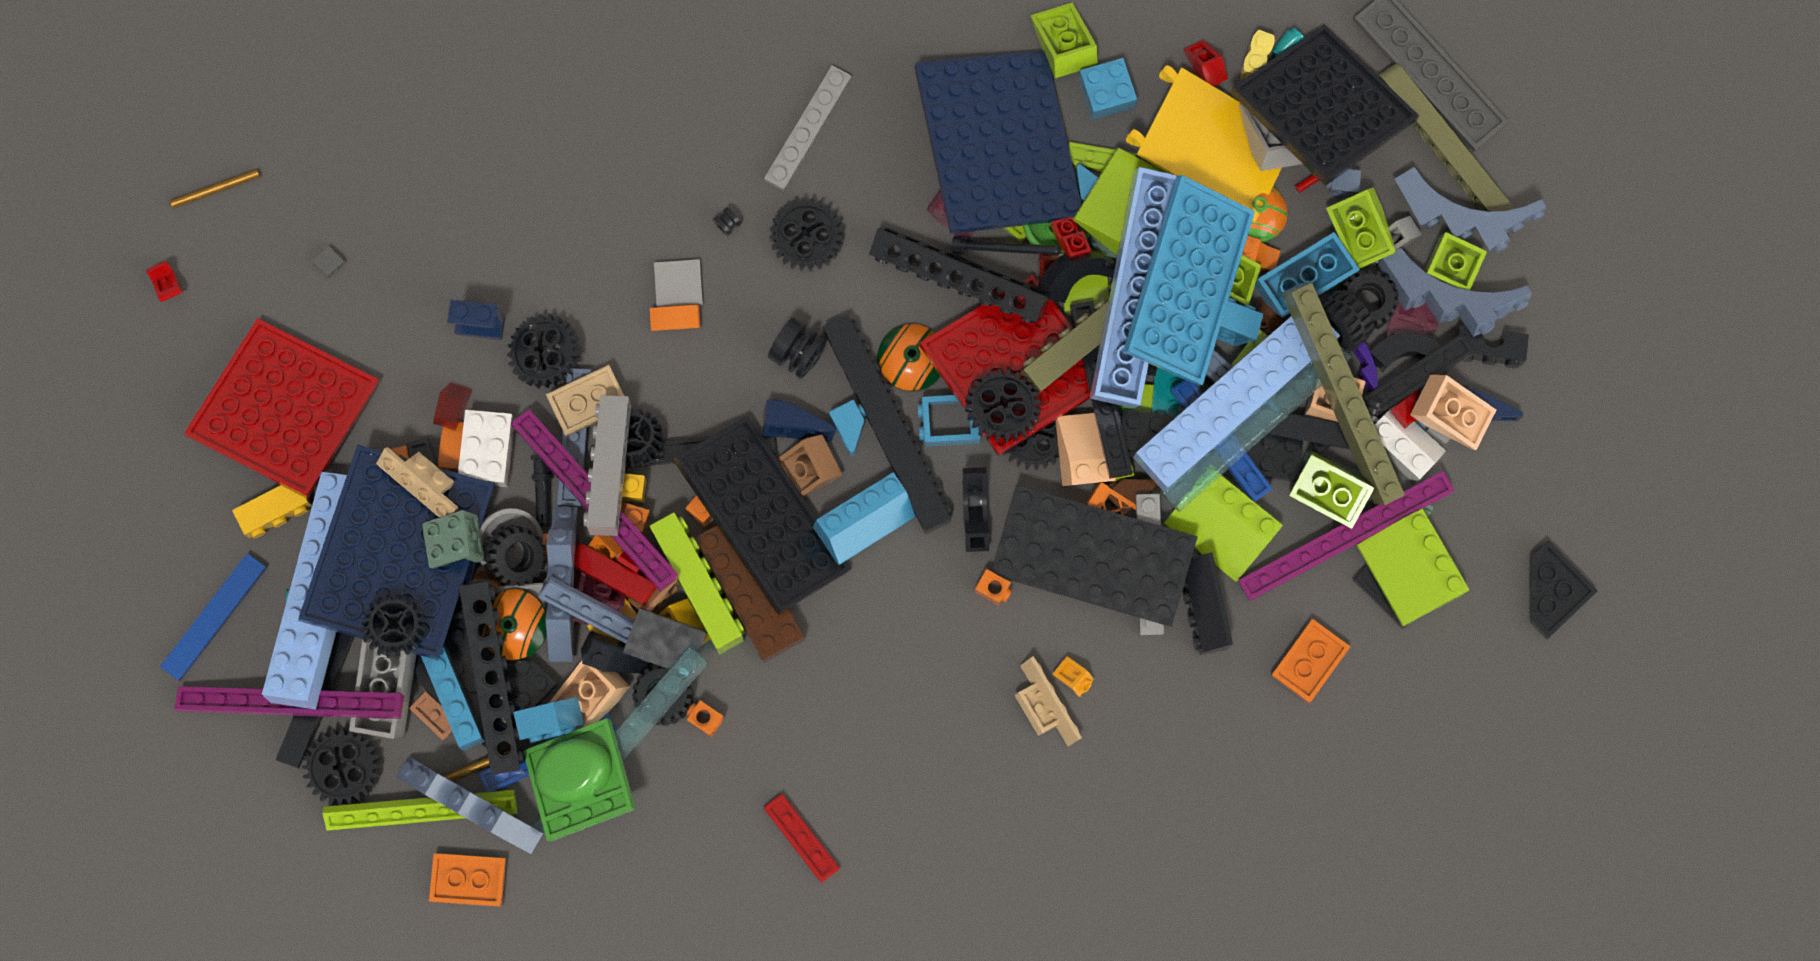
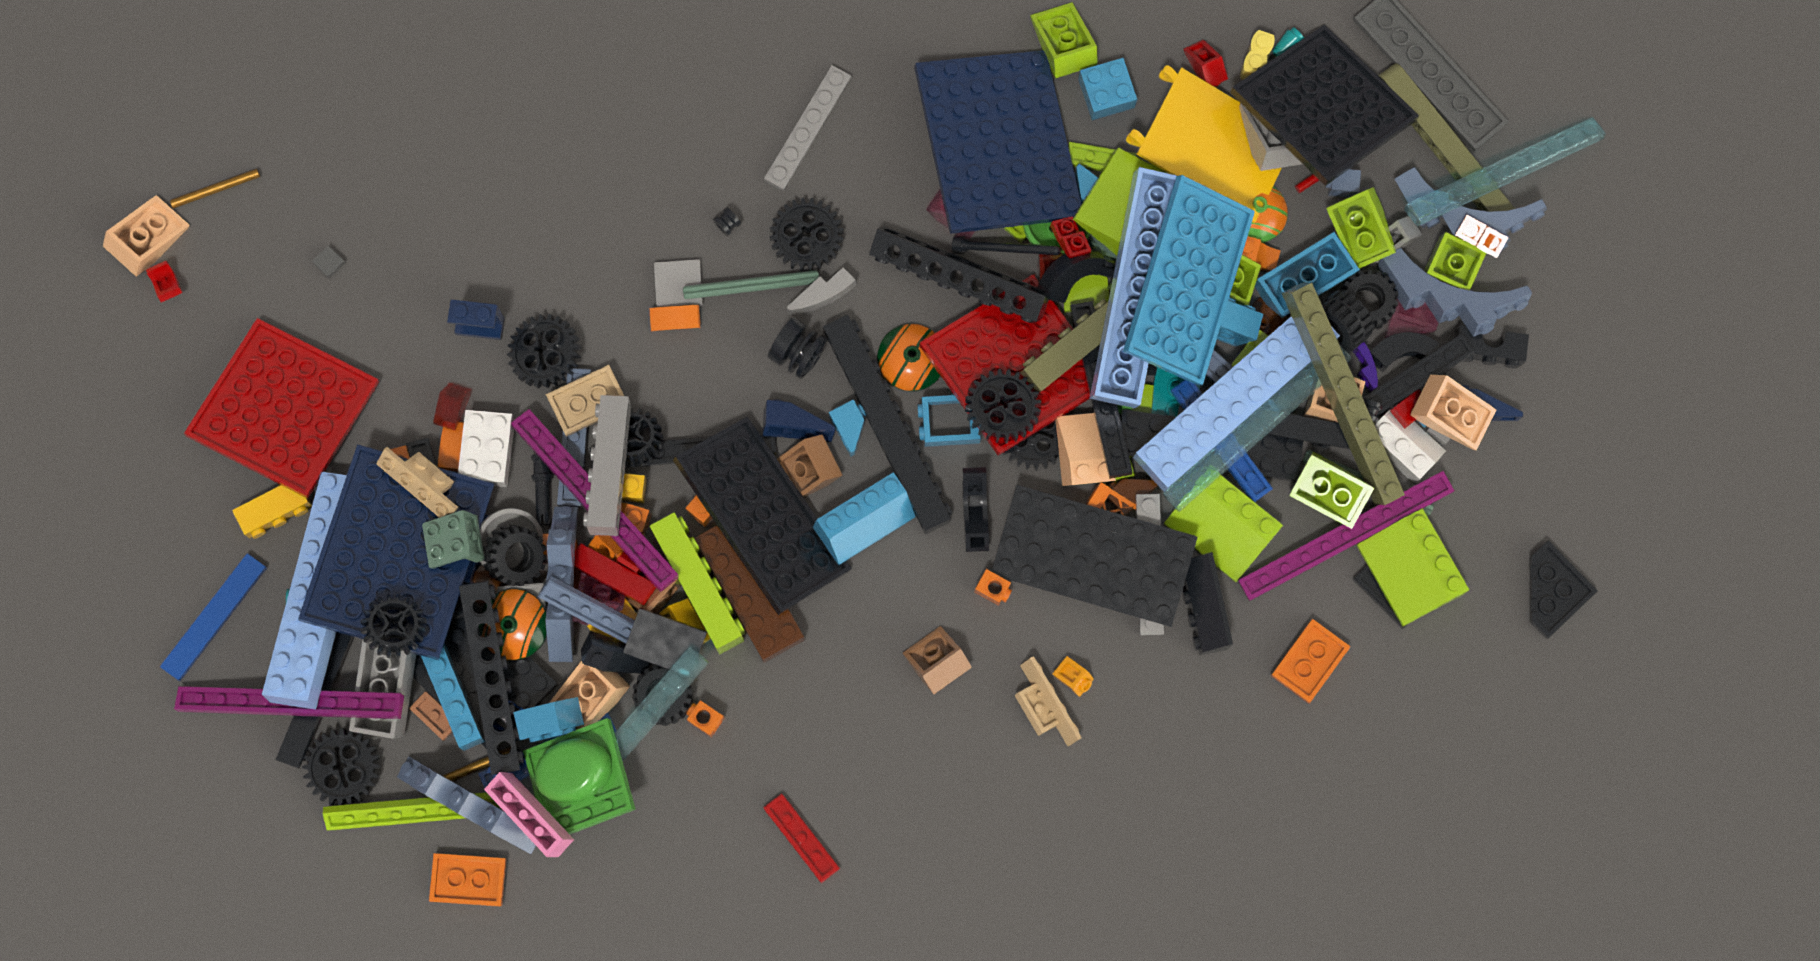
none -> light nougat slope [103,195,190,277]
none -> bright pink brick [484,772,574,857]
none -> sand green axle [683,270,819,299]
none -> light grey slope [787,267,856,316]
none -> medium nougat slope [903,626,972,694]
none -> clear light blue plate [1404,117,1606,226]
none -> slope [1455,214,1508,258]

